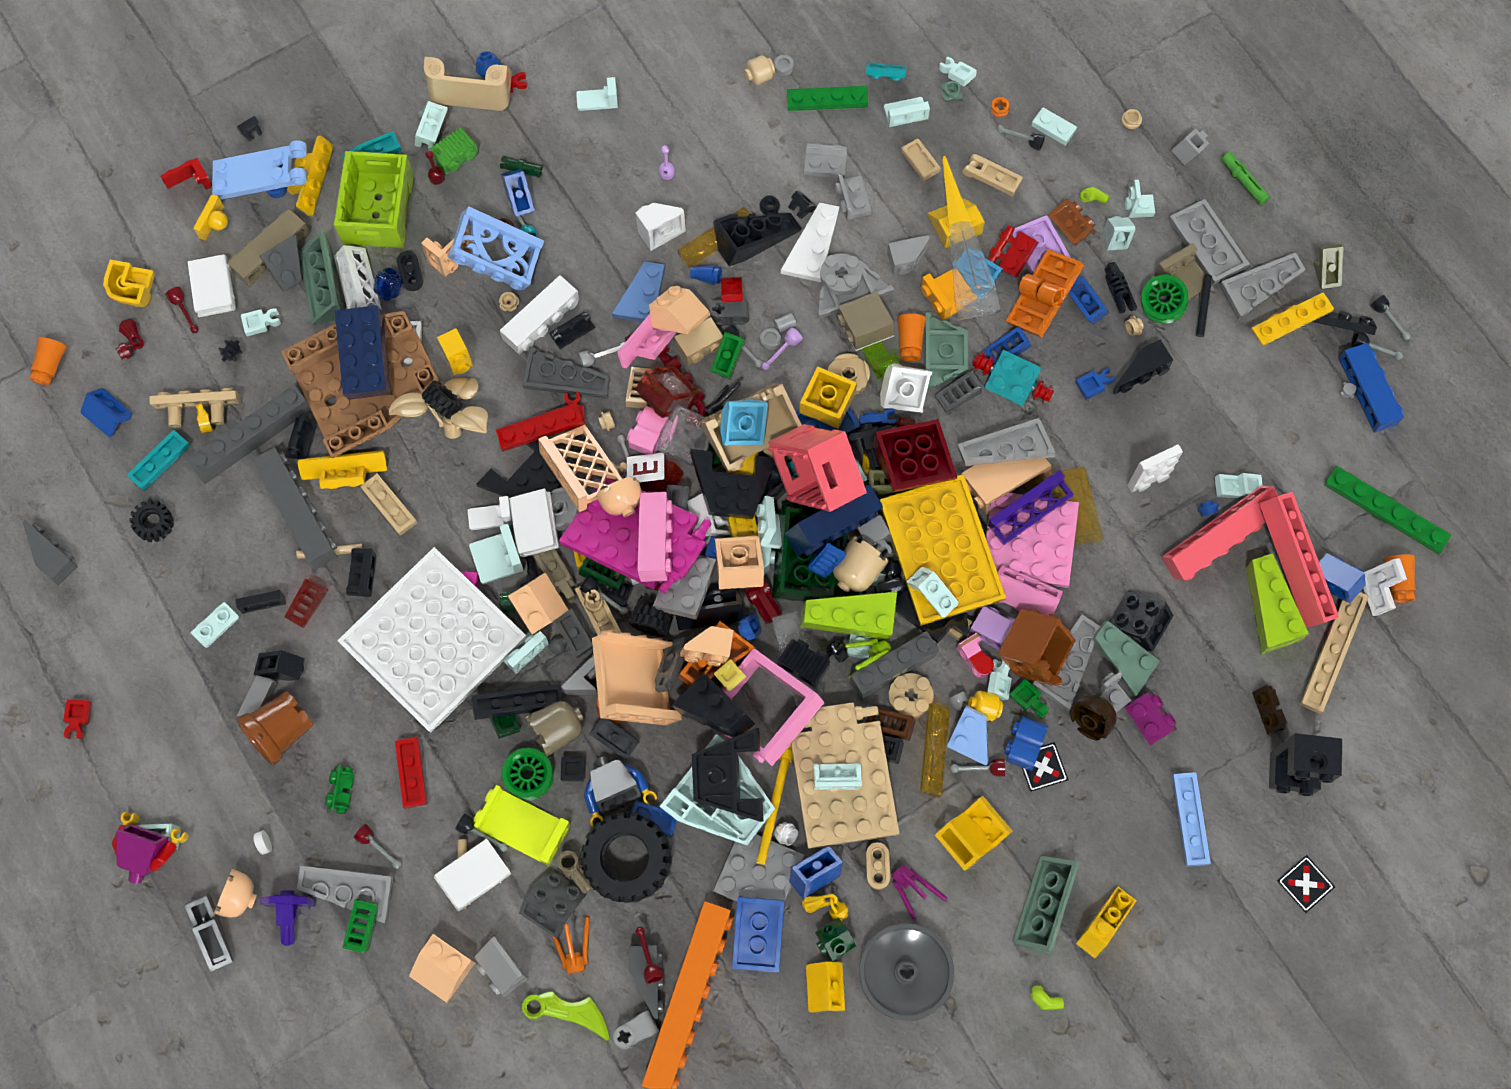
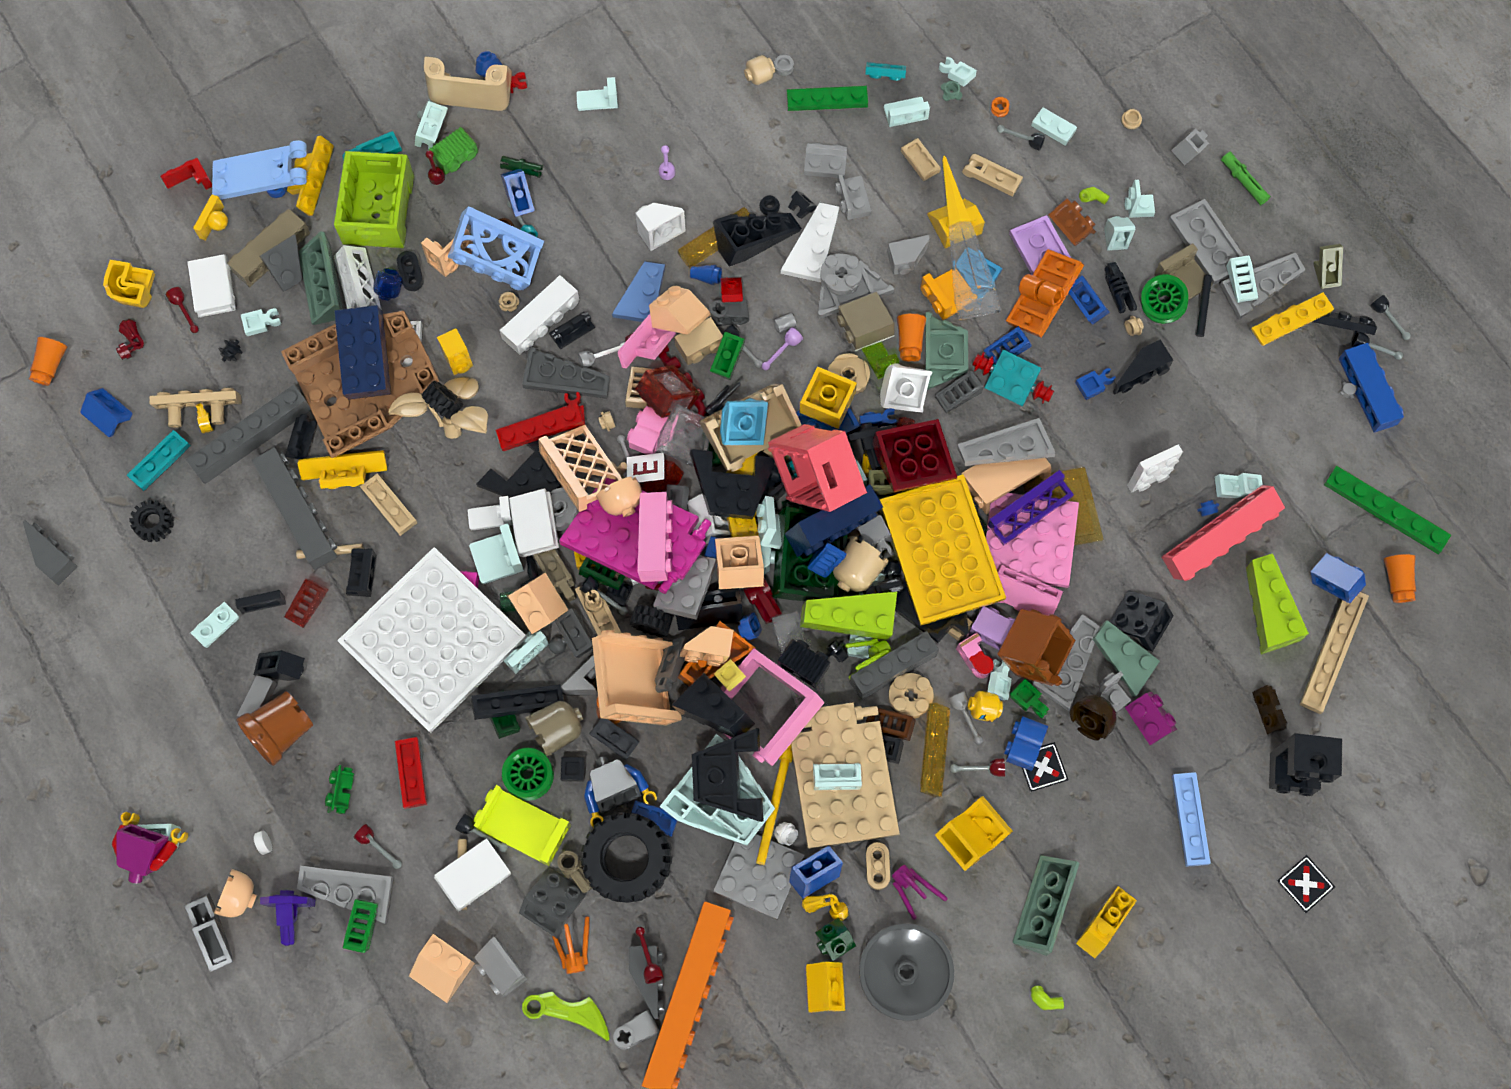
red plate [63,700,92,740] -> none
black tile [236,116,262,141] -> none
plate [732,896,784,972] -> none
light grey tile [760,328,781,350] -> none
light aqua bracket [907,567,959,618] -> none
light blue wing [947,705,989,765] -> none
red plate [987,225,1039,278] -> none
coral brick [1259,492,1339,628] -> none
white plate [1363,558,1407,616] -> none
none -> light aqua slope [1226,255,1258,303]

